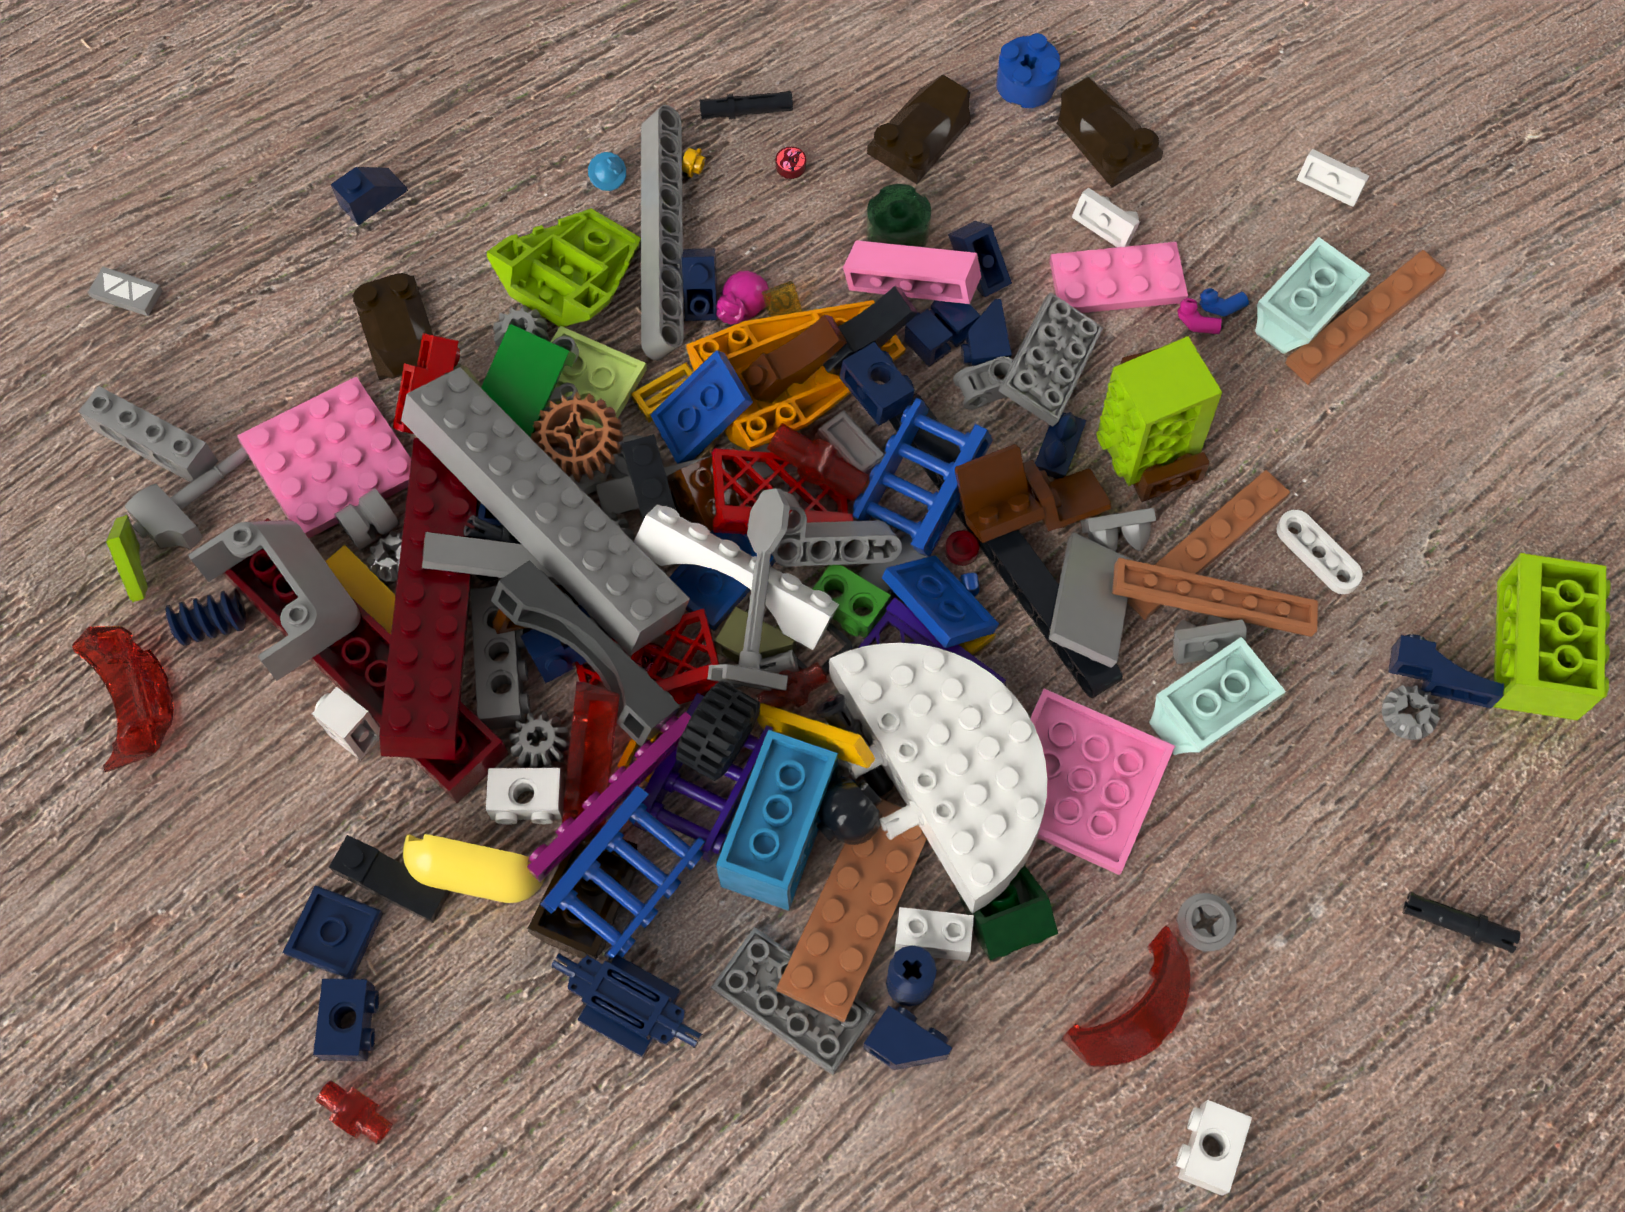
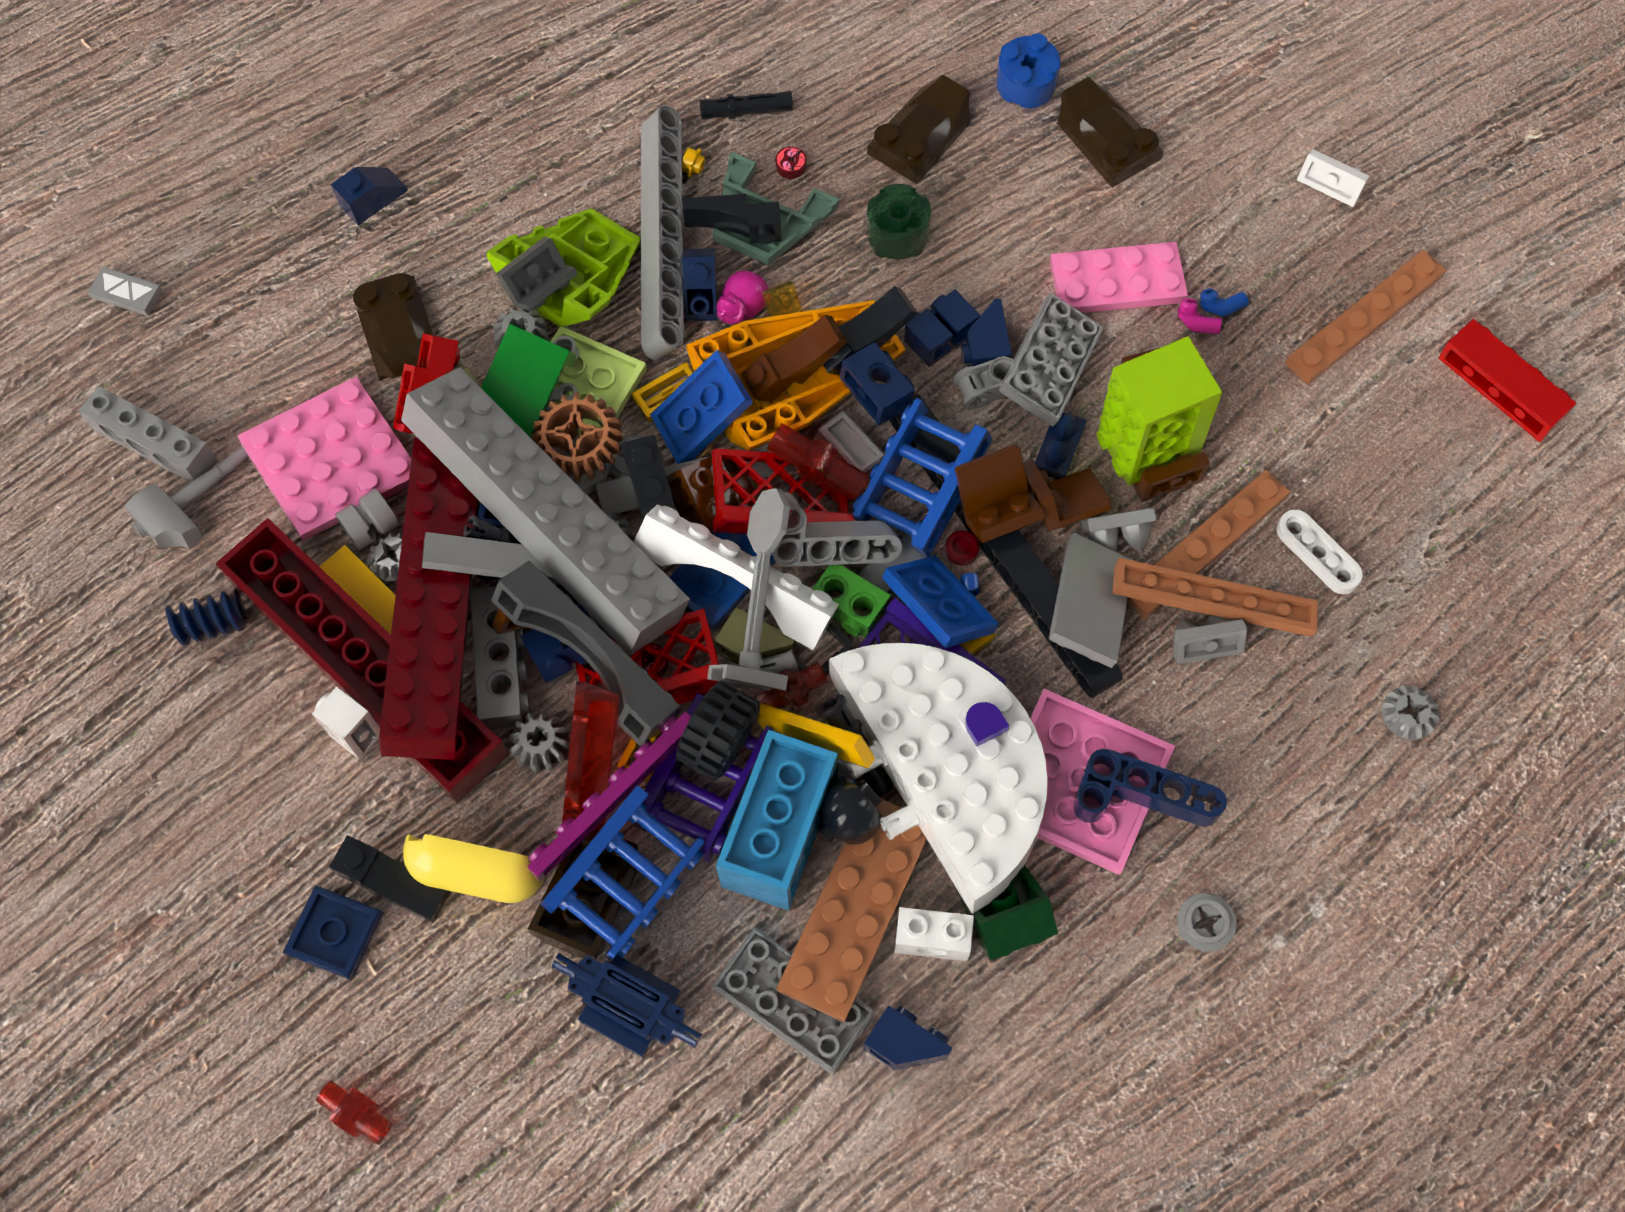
clear red windscreen [72,626,174,772] -> none
lime tile [106,515,148,602] -> none
light grey windscreen [188,520,361,681] -> none
dark blue brick [313,979,379,1061] -> none
white brick [486,768,565,825] -> none
dark azure hat [588,152,626,191] -> none
bright pink brick [843,240,981,304] -> none
dark blue piece [886,945,937,1007] -> none
dark blue slope [948,221,1012,297] -> none
clear red windscreen [1061,925,1190,1067] -> none
white tile [1072,188,1140,247] -> none
light aqua slope [1149,637,1286,755] -> none
white brick [1176,1100,1252,1196] -> none
light aqua slope [1255,237,1371,353] -> none
dark blue slope [1388,634,1504,708] -> none
black pin [1402,891,1521,953] -> none
lime brick [1493,553,1611,721] -> none
none -> dark grey bracket [496,237,577,310]
none -> black slope [682,193,782,244]
none -> sand green wing [712,152,839,266]
none -> dark purple tile [965,702,1009,747]
none -> dark blue beam [1073,748,1227,827]
none -> red brick [1438,319,1577,442]

